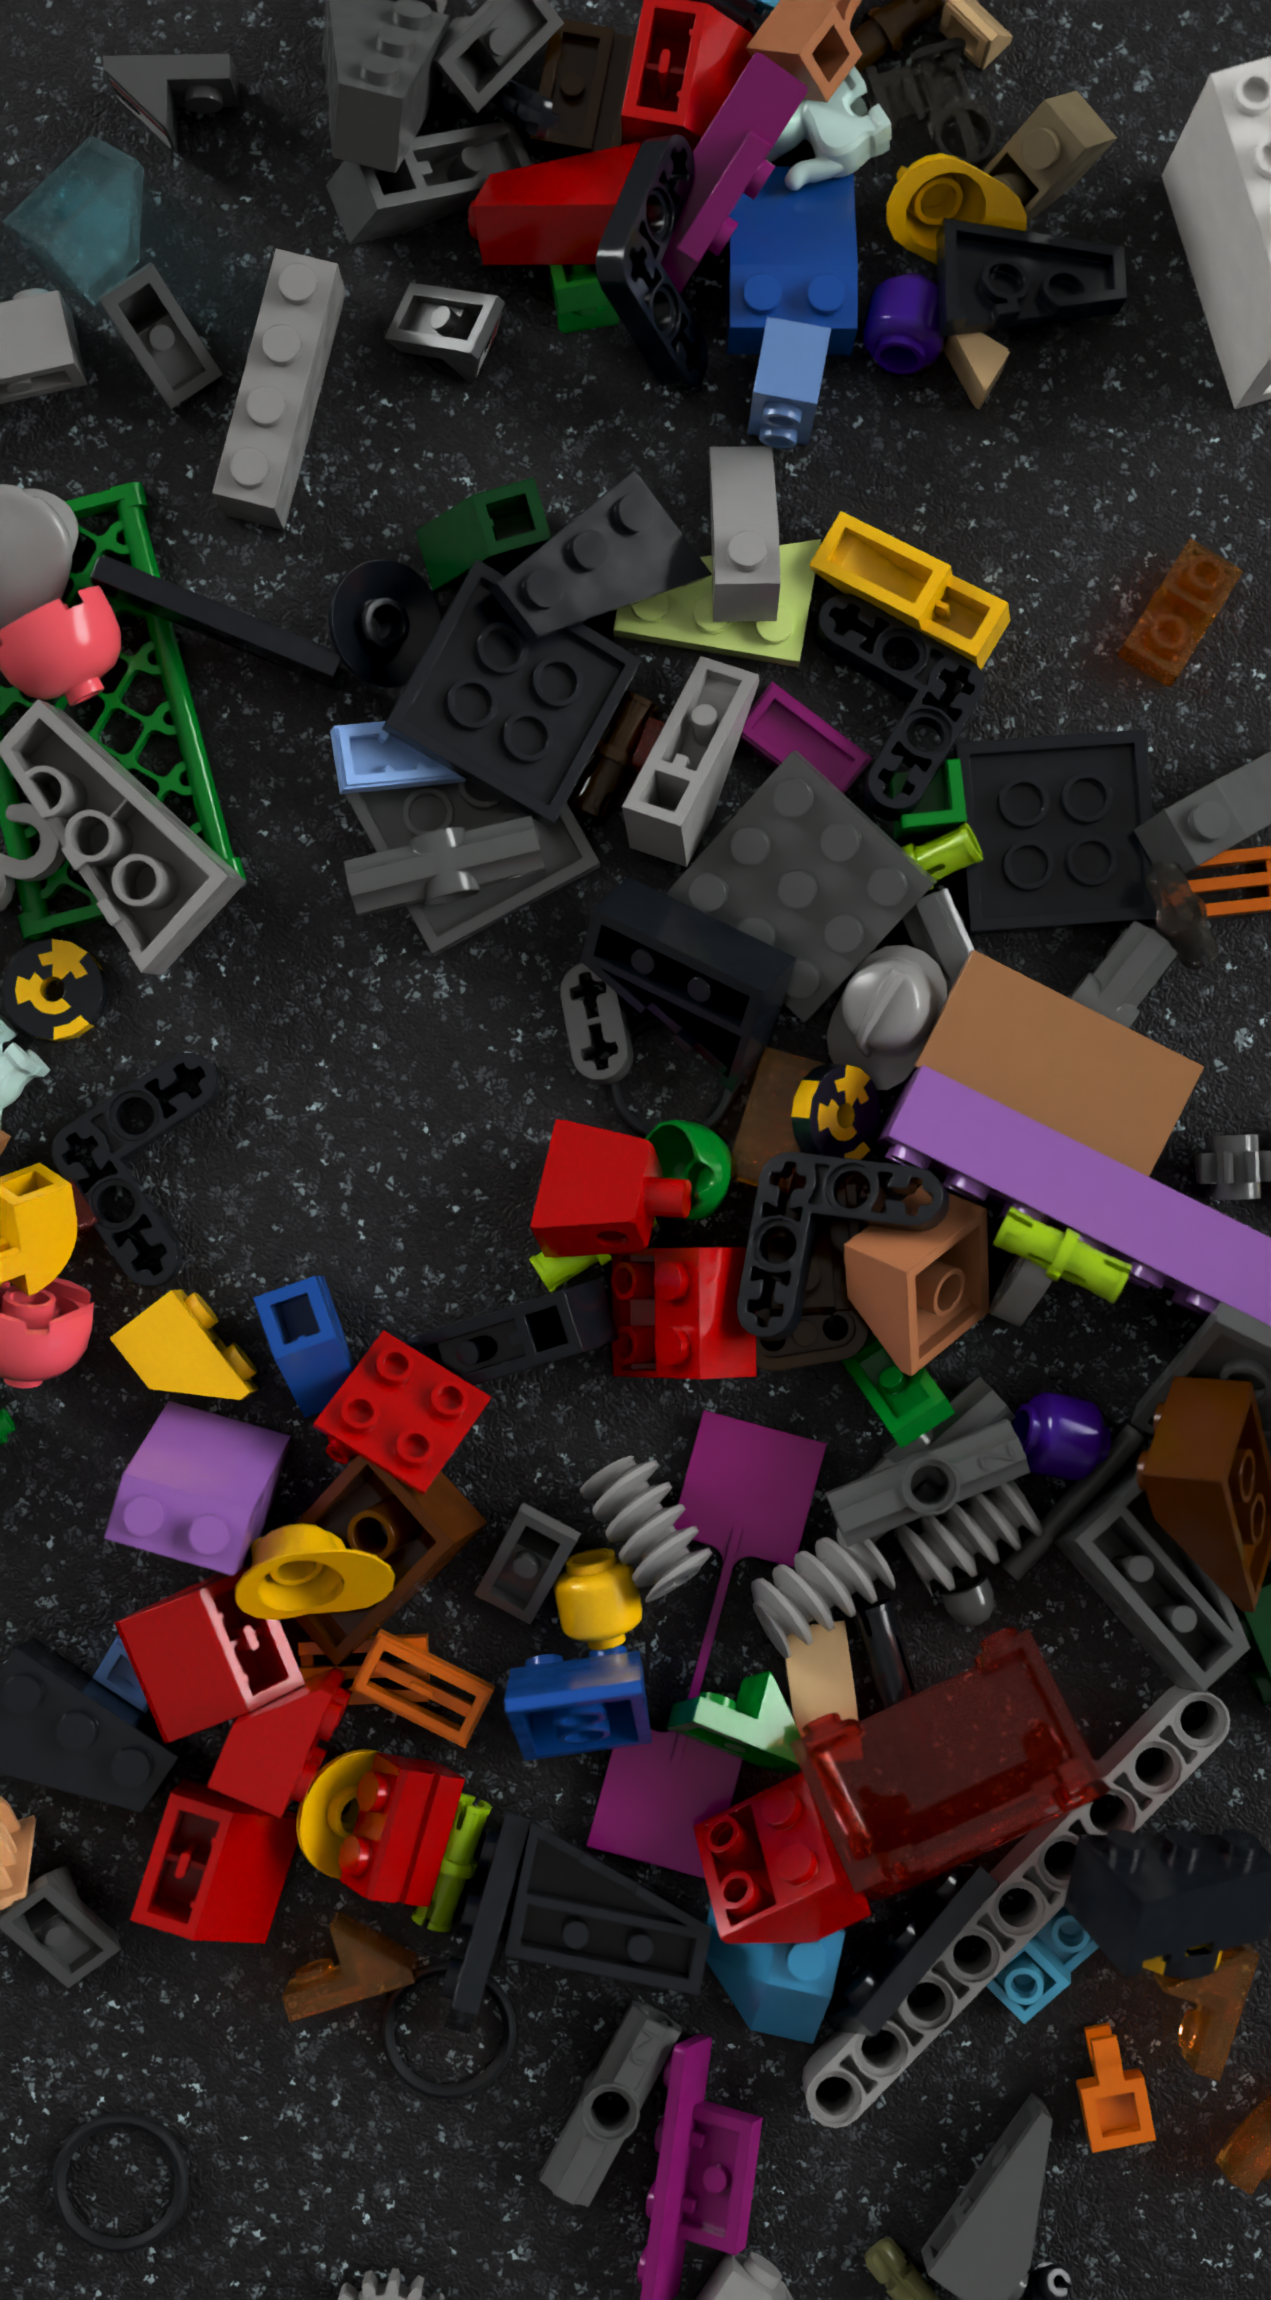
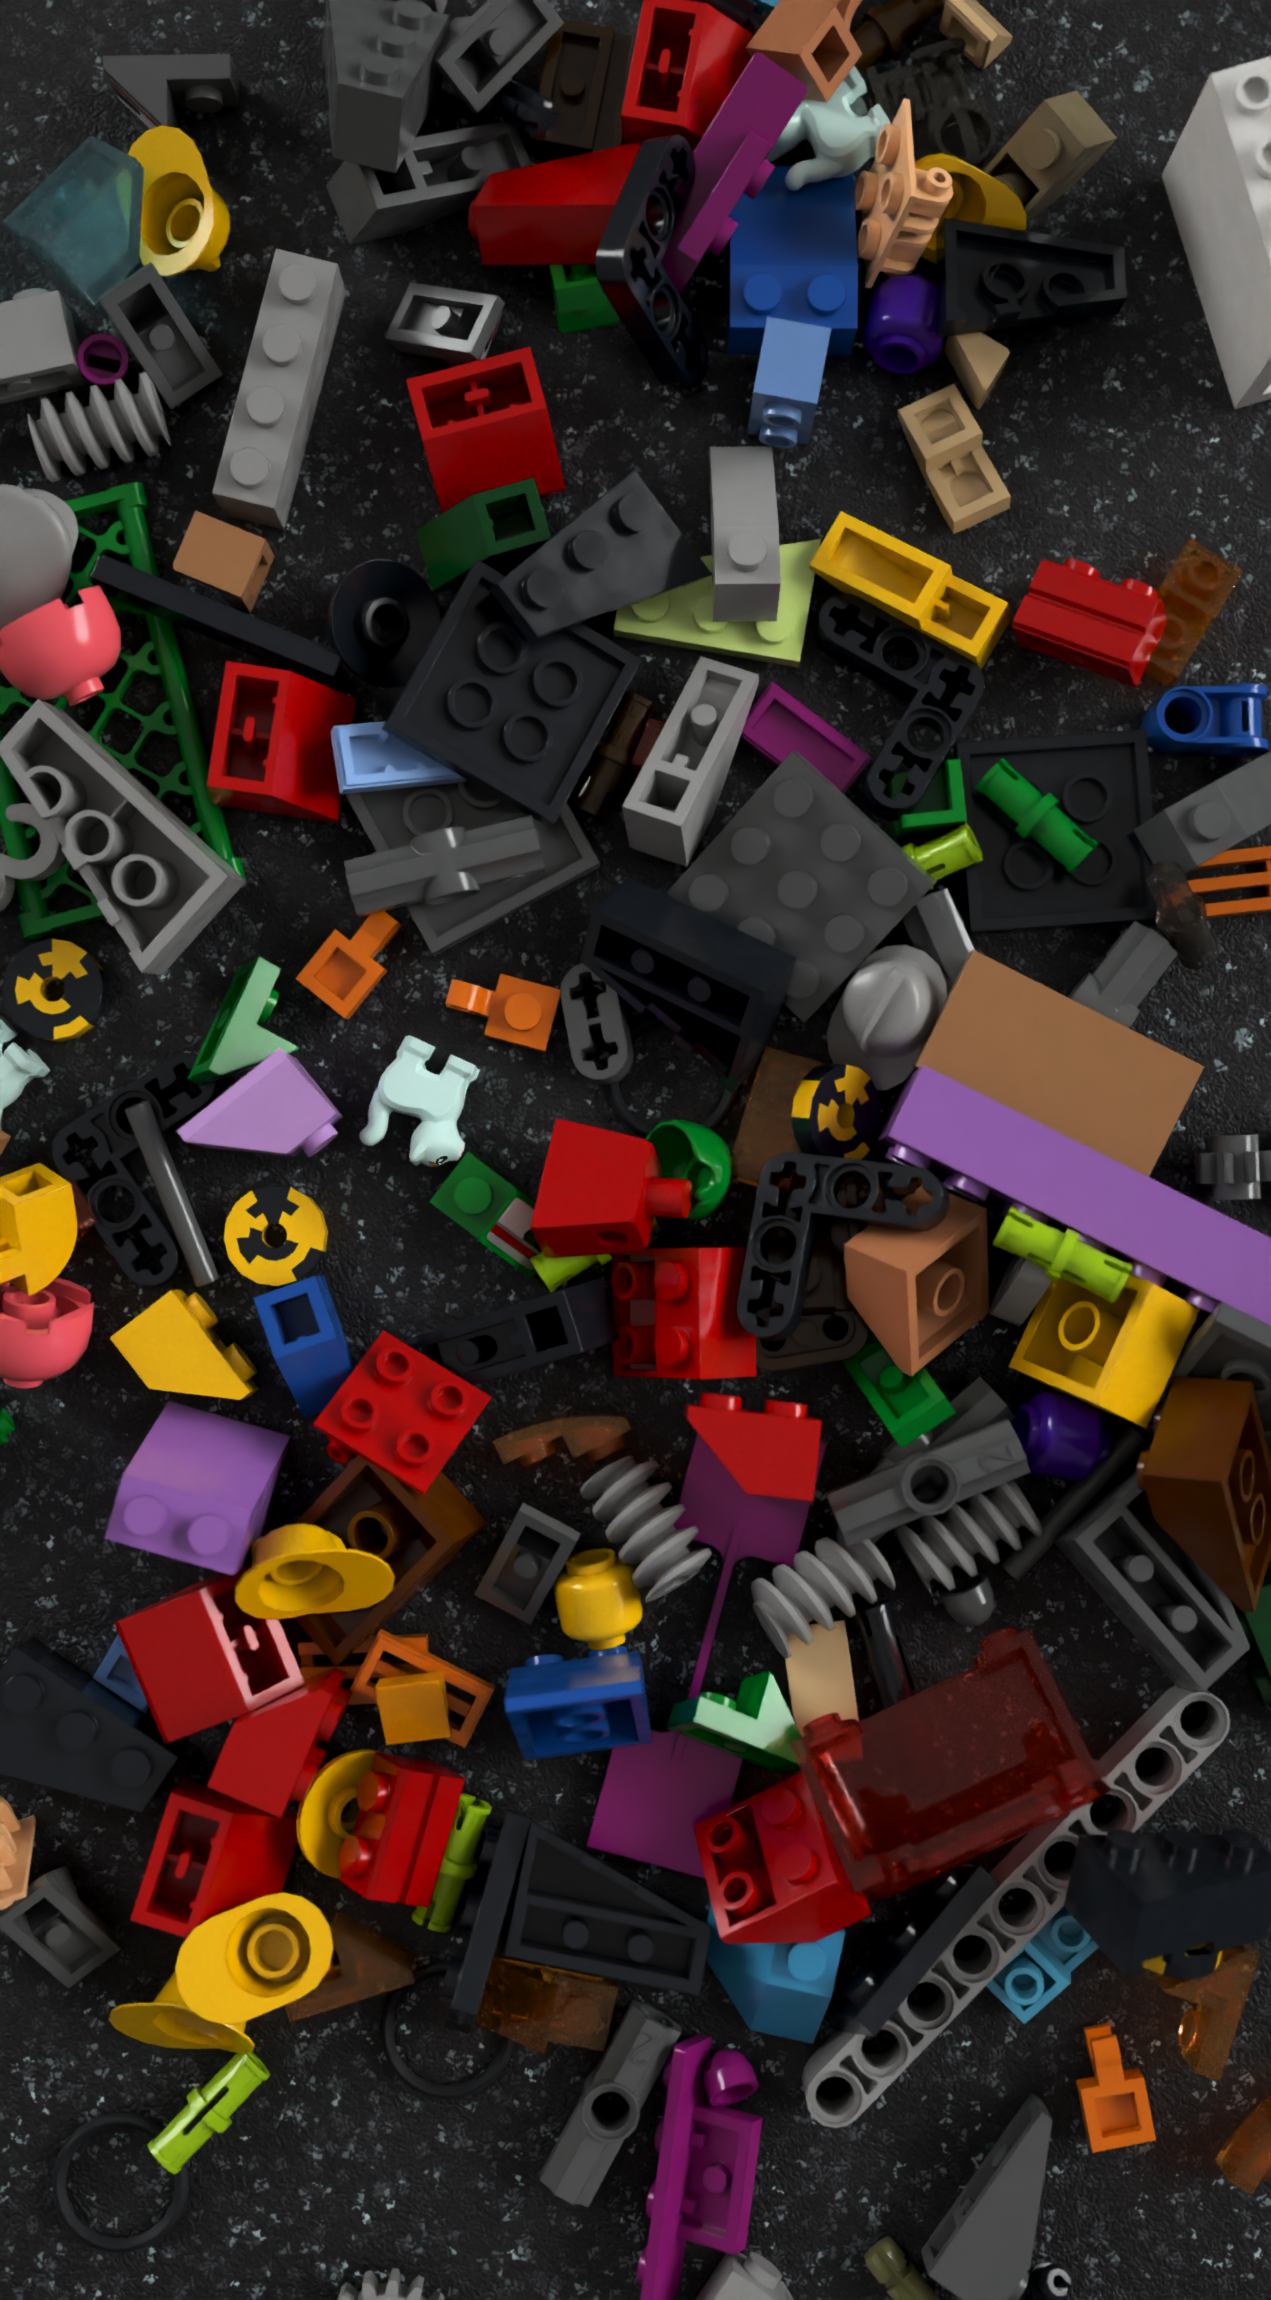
none -> light grey piece [27,372,171,482]
none -> magenta hinge [77,334,129,389]
none -> yellow piece [109,1972,255,2054]
none -> yellow piece [121,125,230,277]
none -> dark grey bar [124,1100,220,1287]
none -> lime pin [147,2052,271,2175]
none -> medium nougat panel [173,510,275,614]
none -> yellow piece [175,1892,334,2025]
none -> lavender slope [176,1048,344,1157]
none -> slope [188,957,299,1085]
none -> red slope [207,661,356,824]
none -> yellow piece [223,1185,328,1286]
none -> orange plate [295,911,403,1020]
none -> light aqua animal [359,1035,480,1168]
none -> light orange slope [375,1670,452,1745]
none -> red slope [406,346,566,514]
none -> green slope [429,1151,542,1279]
none -> orange plate [445,974,560,1053]
none -> clear orange slope [477,1956,618,2053]
none -> clear orange slope [492,1412,632,1468]
none -> red slope [684,1392,822,1501]
none -> magenta hinge [702,2048,759,2106]
none -> light nougat hinge [854,98,953,288]
none -> tan slope [898,384,1011,535]
none -> green pin [975,757,1099,874]
none -> yellow brick [1008,1274,1200,1428]
none -> red brick [1012,558,1167,687]
none -> blue piece [1141,683,1269,758]

